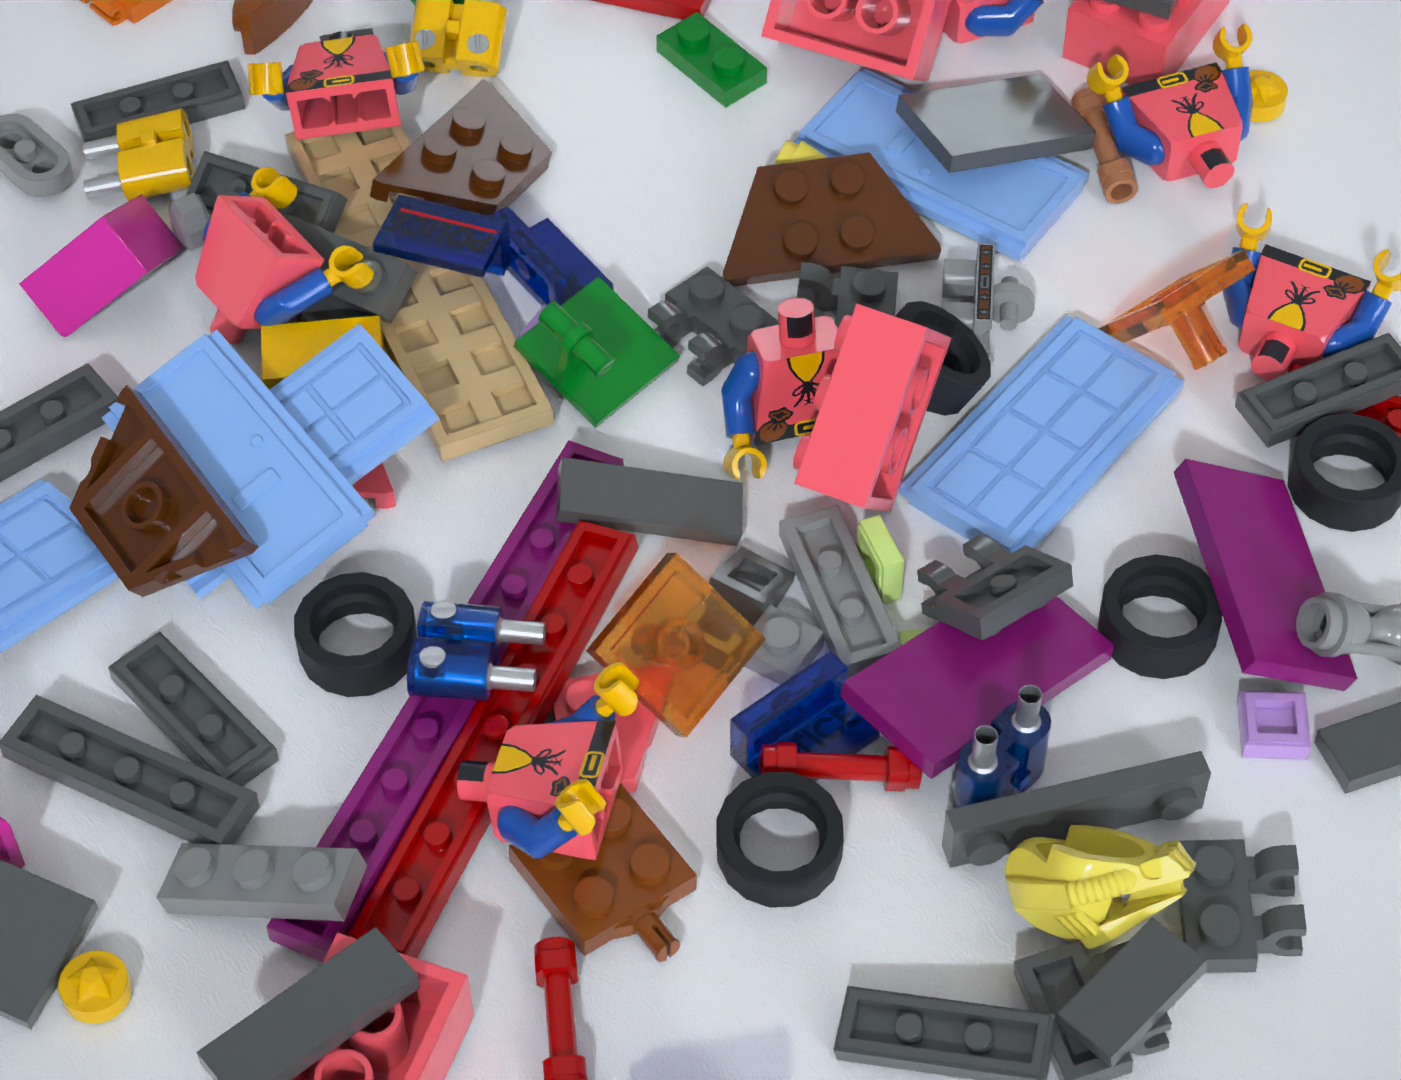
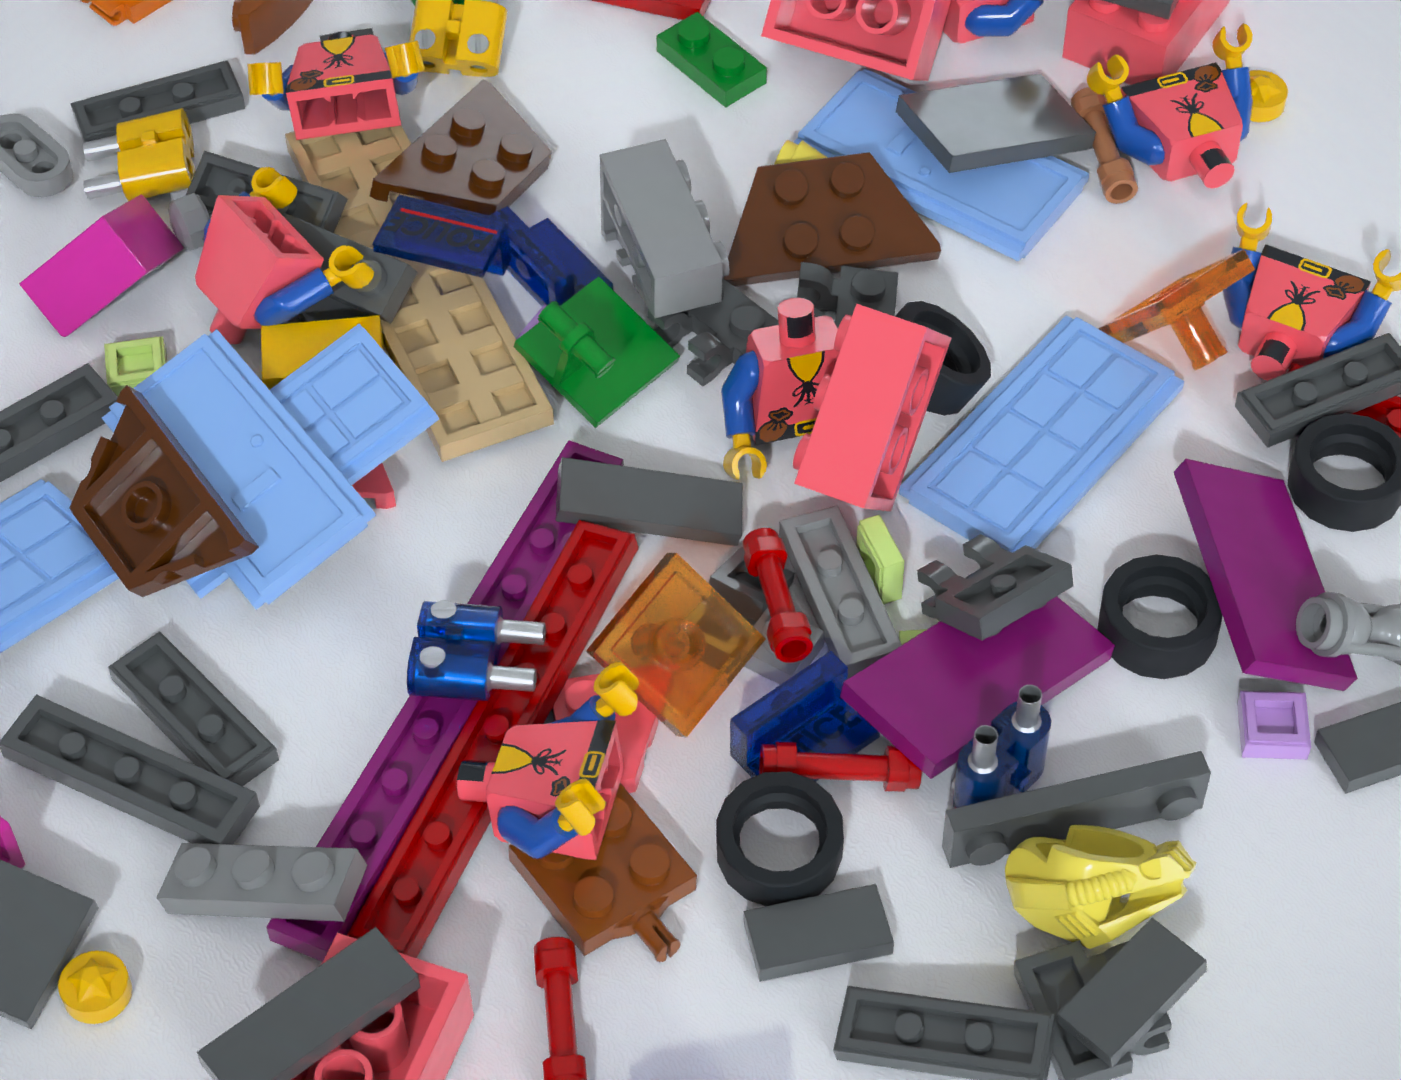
black tyre [294,572,418,697] -> none
light grey hips [942,243,1035,356] -> none
dark grey plate [1179,839,1307,973] -> none
none -> yellowish green tile [104,336,167,396]
none -> light grey wedge [600,139,730,319]
none -> red bar [743,528,813,663]
none -> dark grey tile [744,884,894,982]

